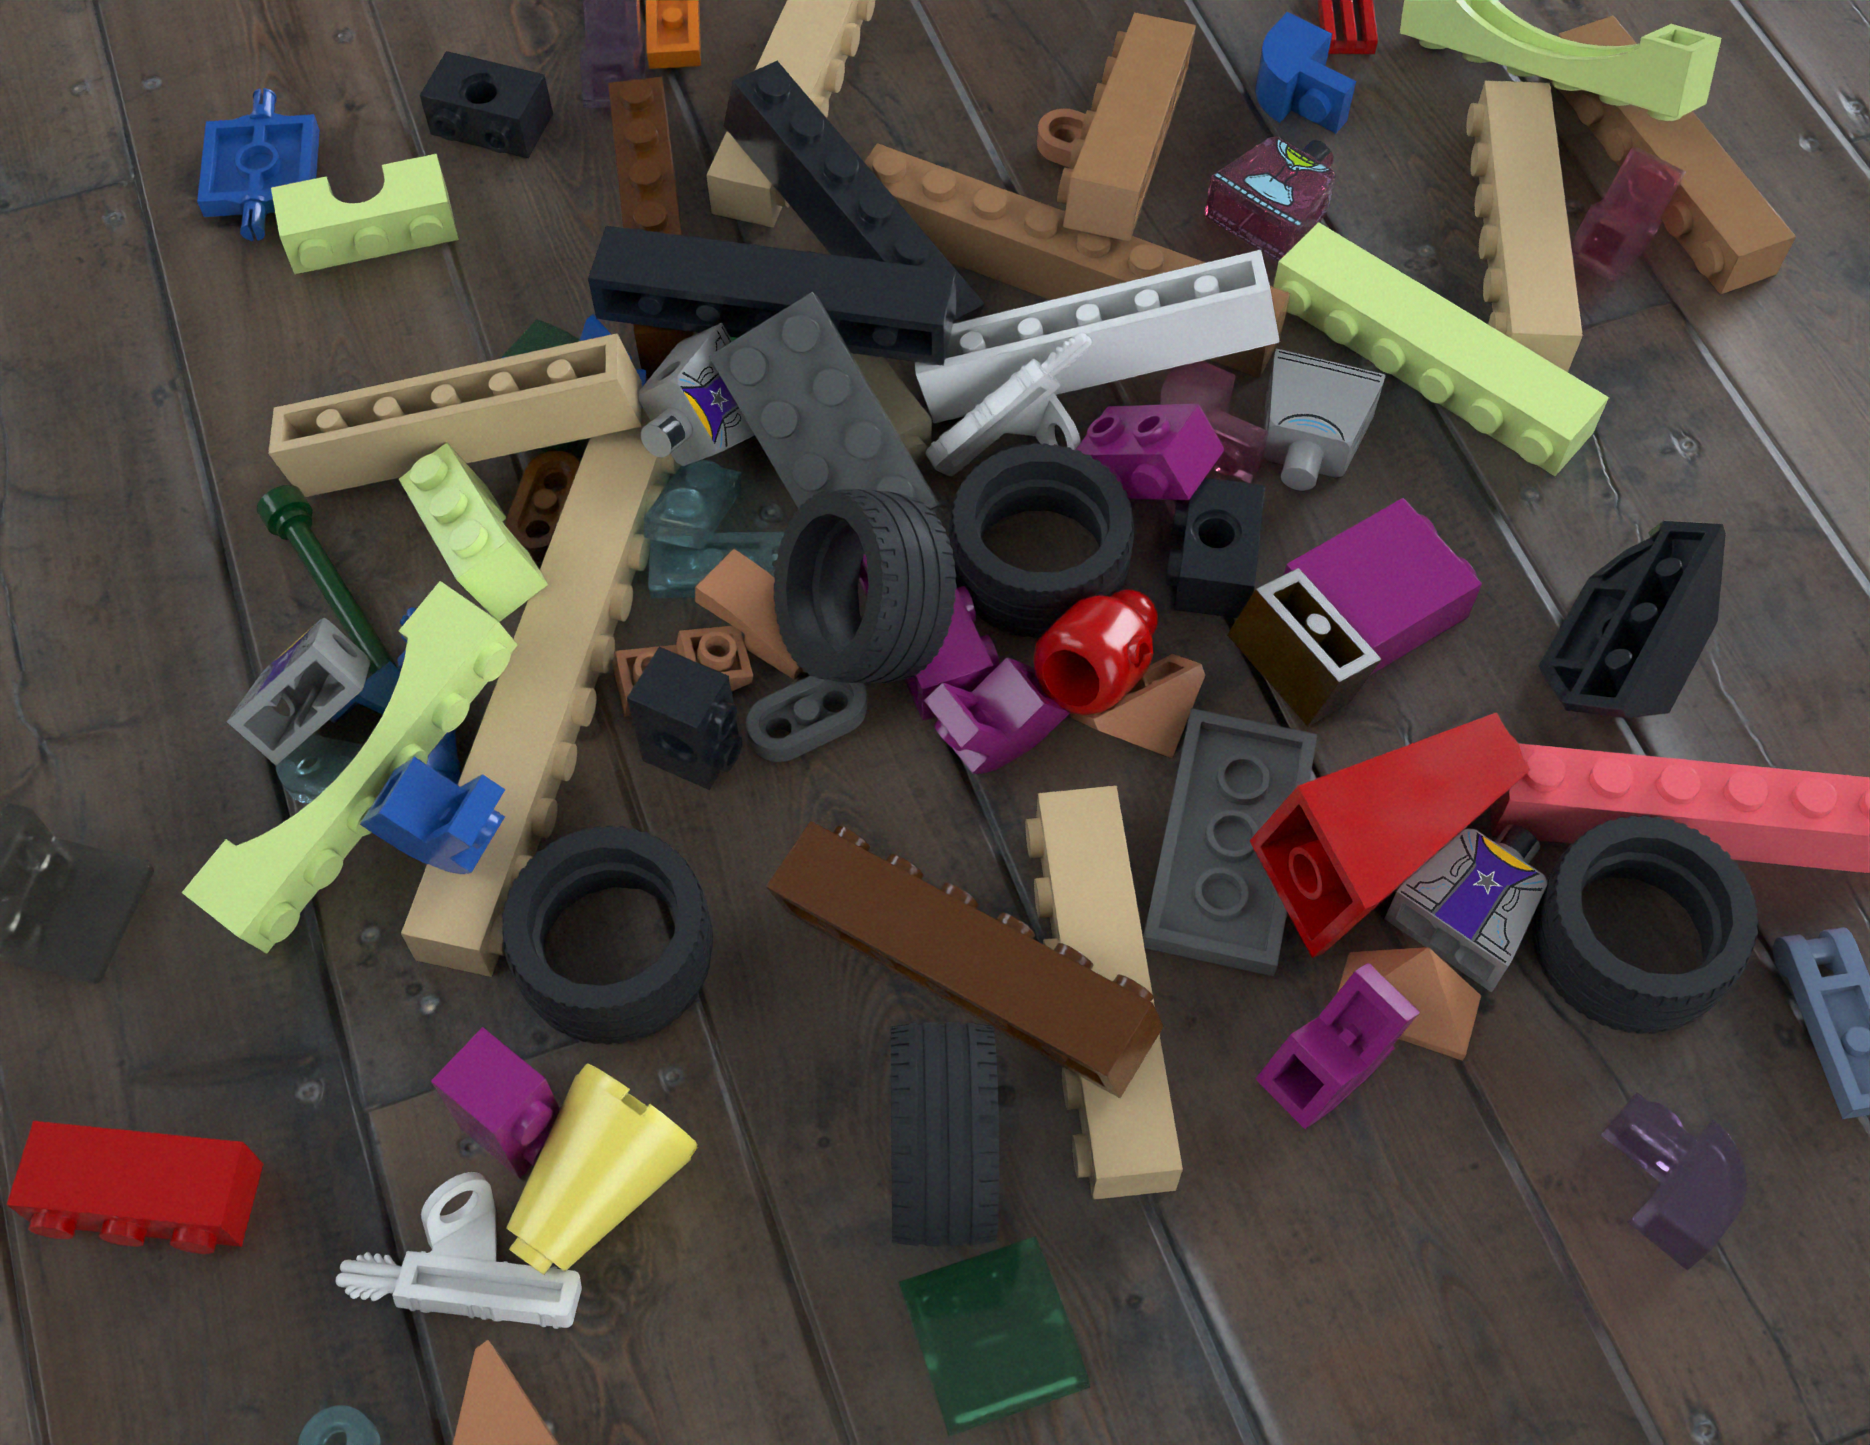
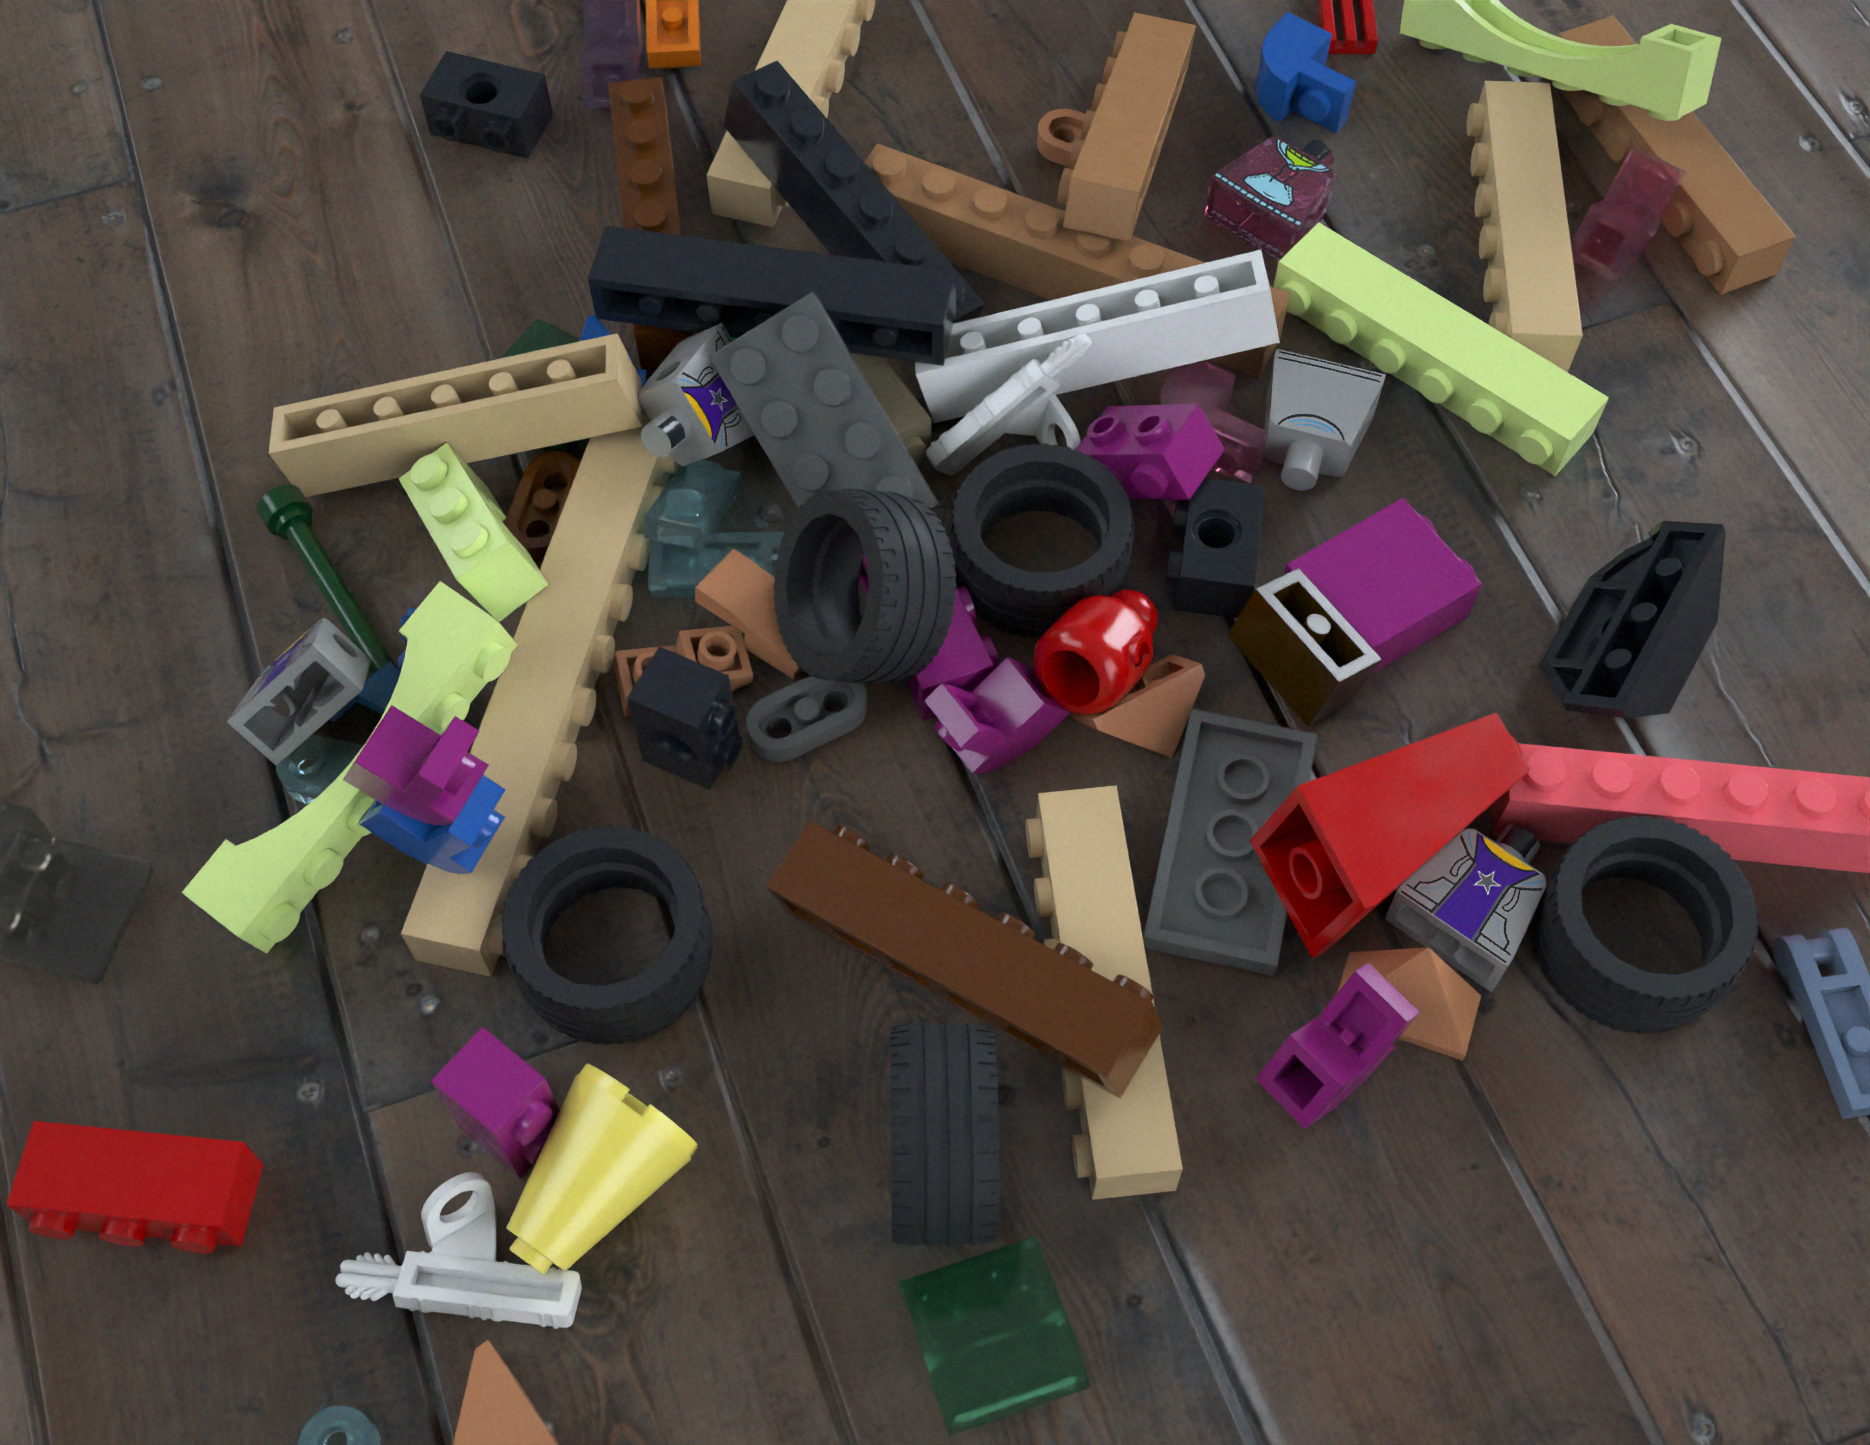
blue plate [197,88,320,241] -> none
yellowish green arch [271,154,459,274] -> none
clear purple brick [1601,1092,1747,1270] -> none
none -> magenta brick [343,705,489,826]

